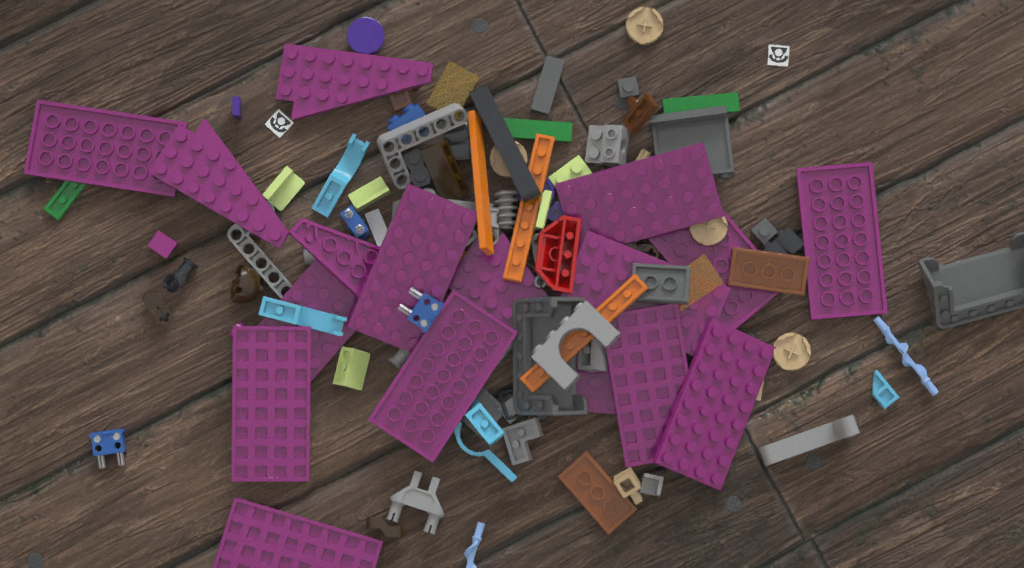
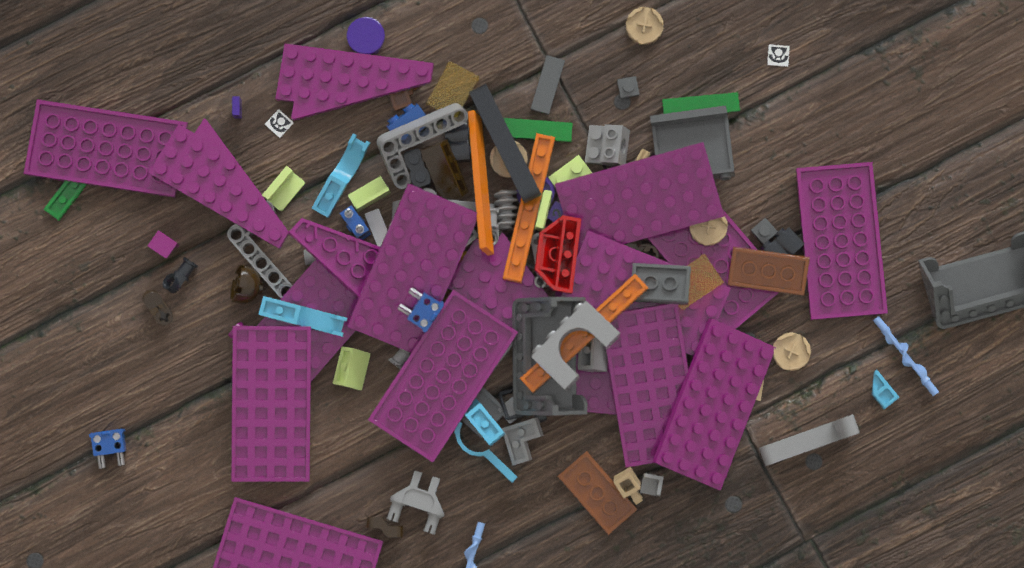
reddish brown hinge [623,93,659,135] -> none

